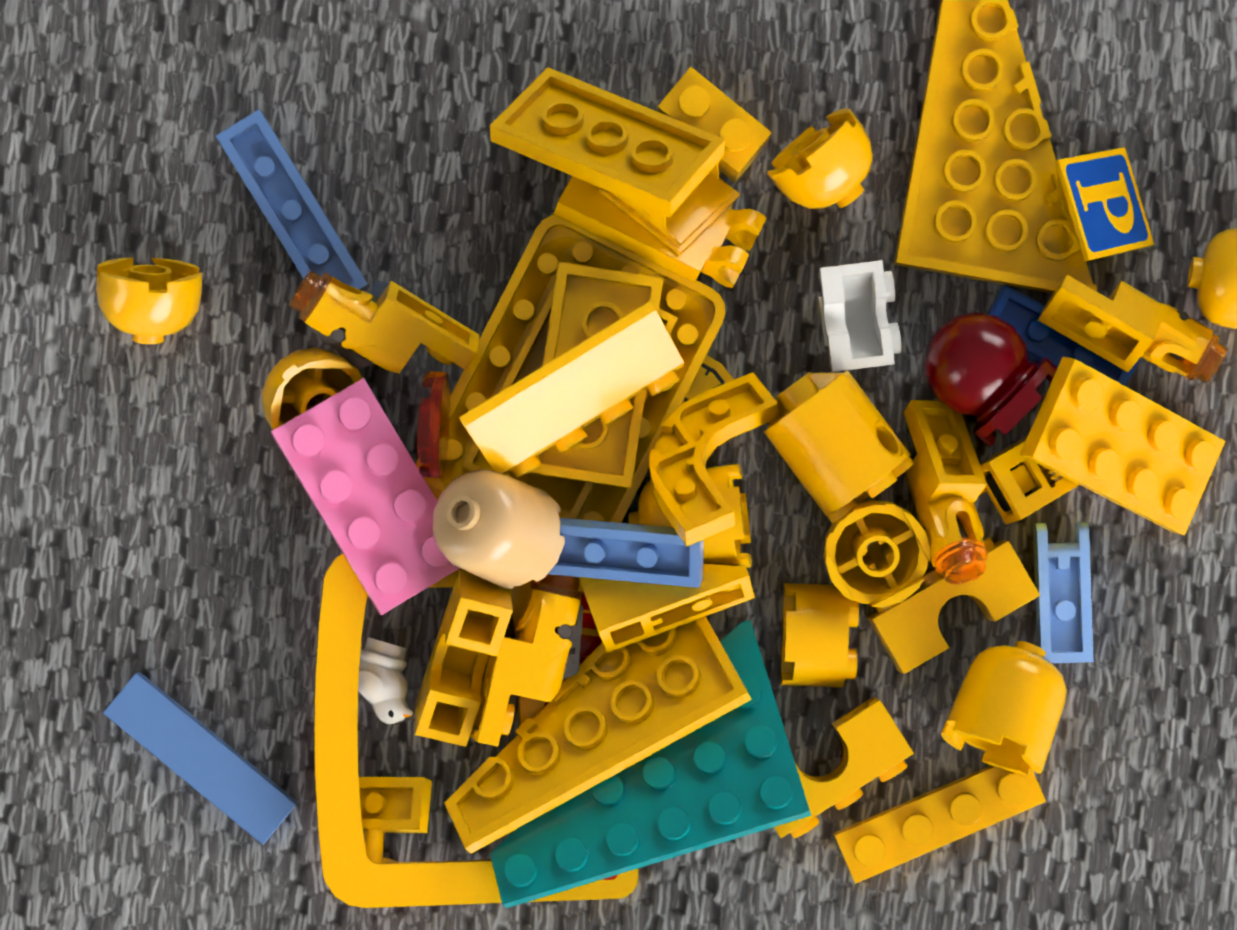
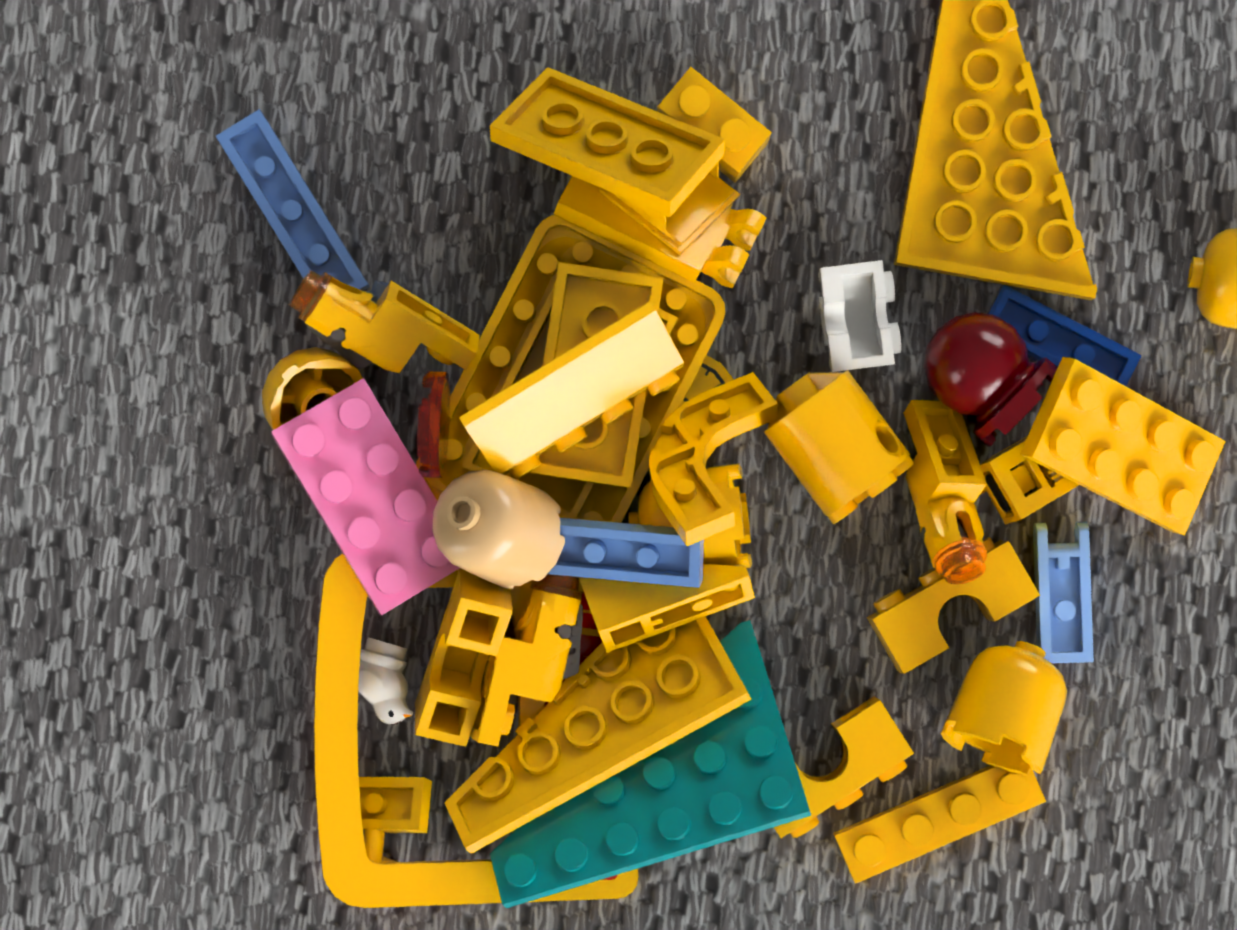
yellow cylinder [96,257,202,344] -> none
medium blue tile [103,672,299,845] -> none
yellow cylinder [767,108,873,209] -> none
yellow cylinder [780,583,859,688] -> none
yellow cylinder [823,500,931,608] -> none
yellow plate [1038,275,1228,383] -> none
piece [1055,147,1155,262] -> none

